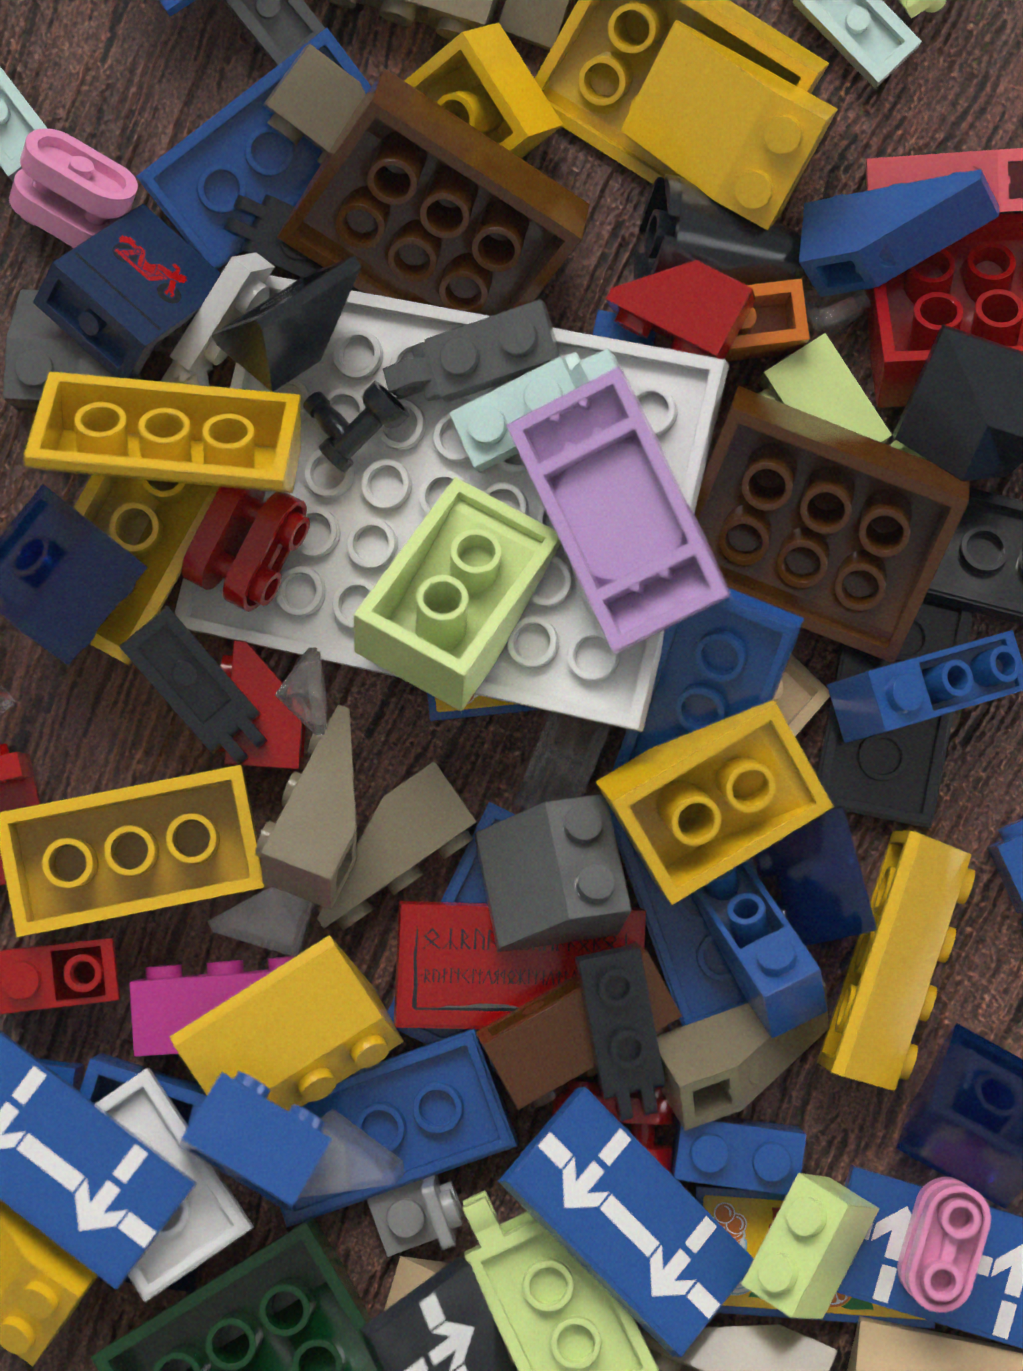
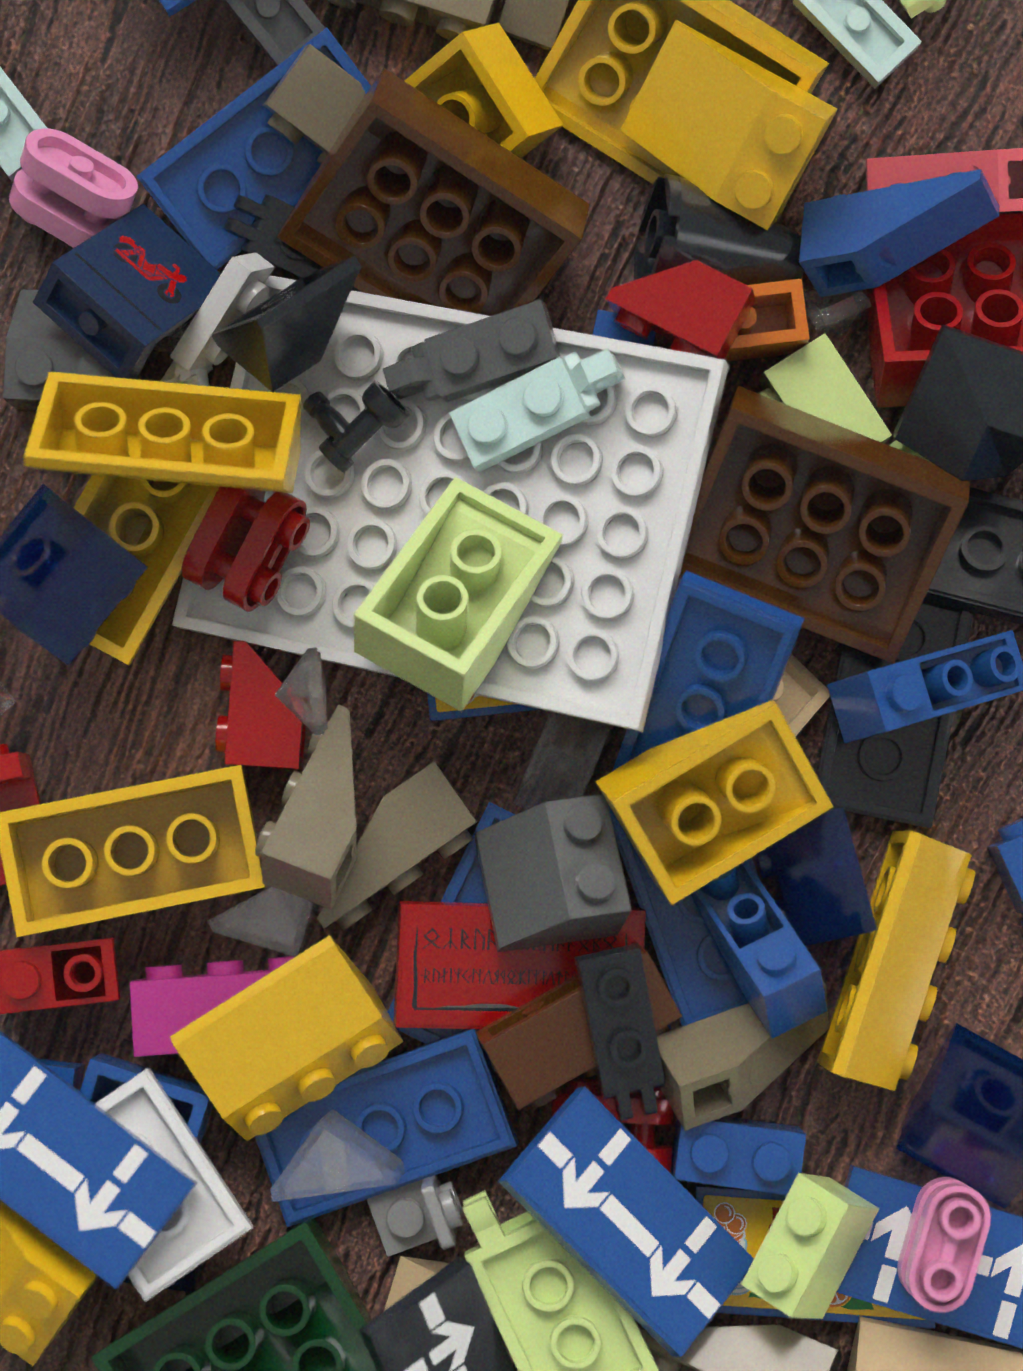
black hinge [119,605,267,765] -> none
blue brick [179,1071,332,1211] -> none
lavender slope [506,366,731,653] -> none

